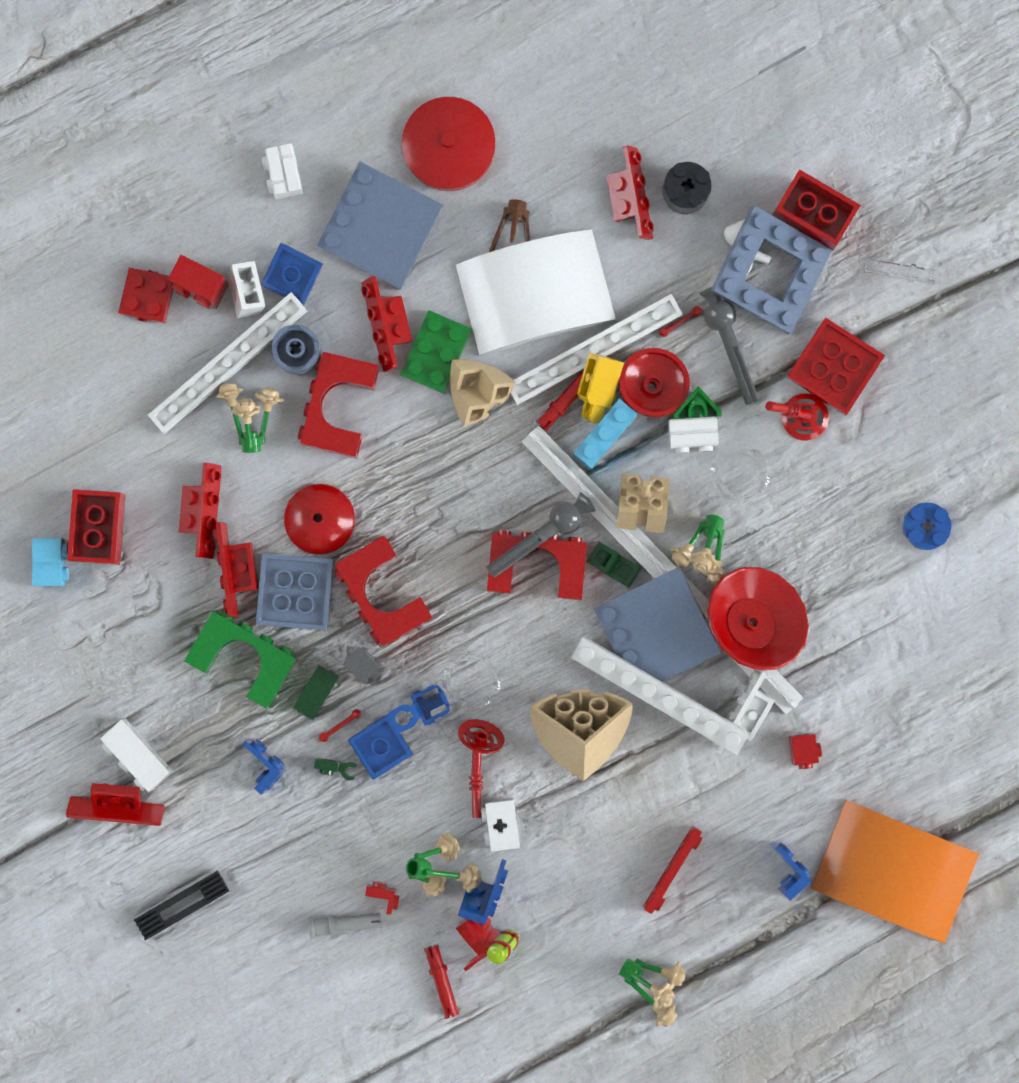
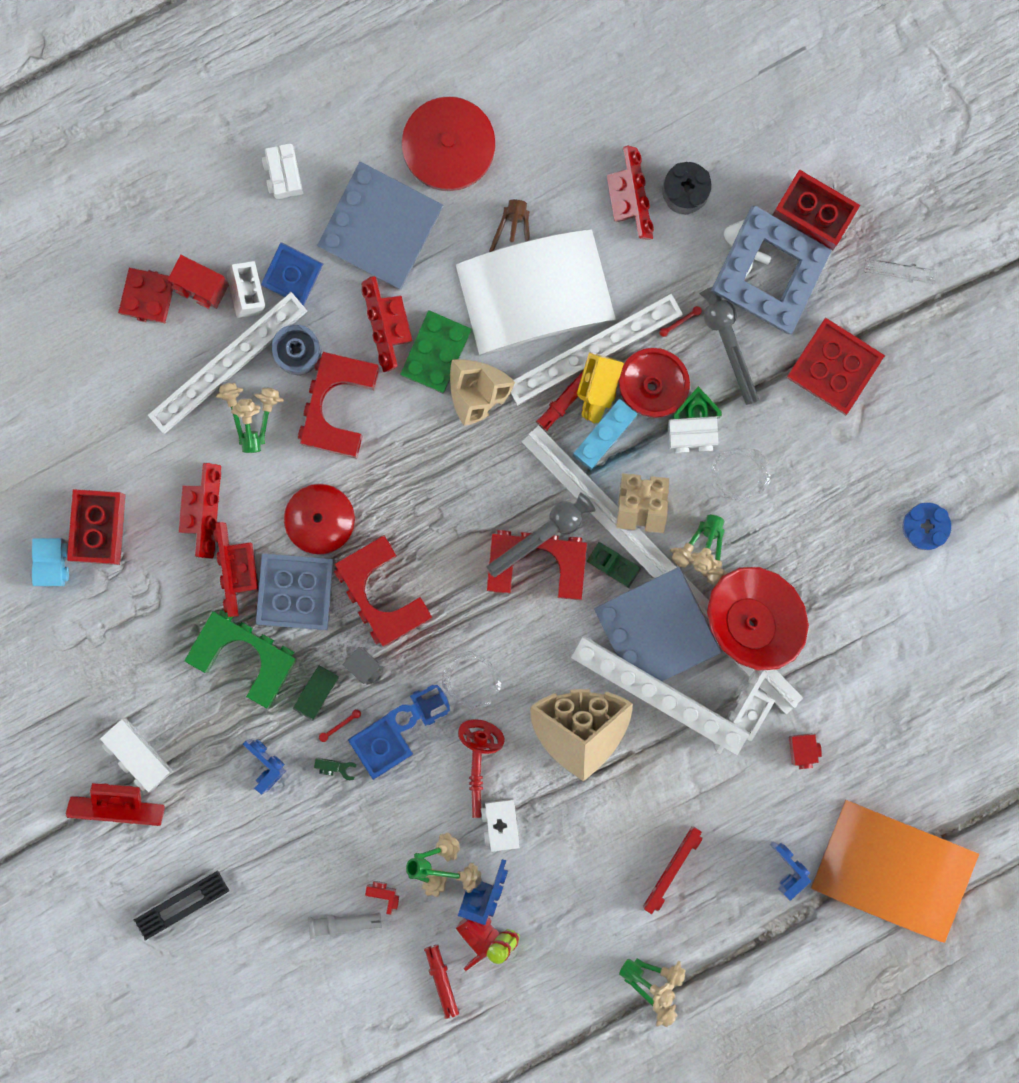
red dish [765,394,829,441] -> none

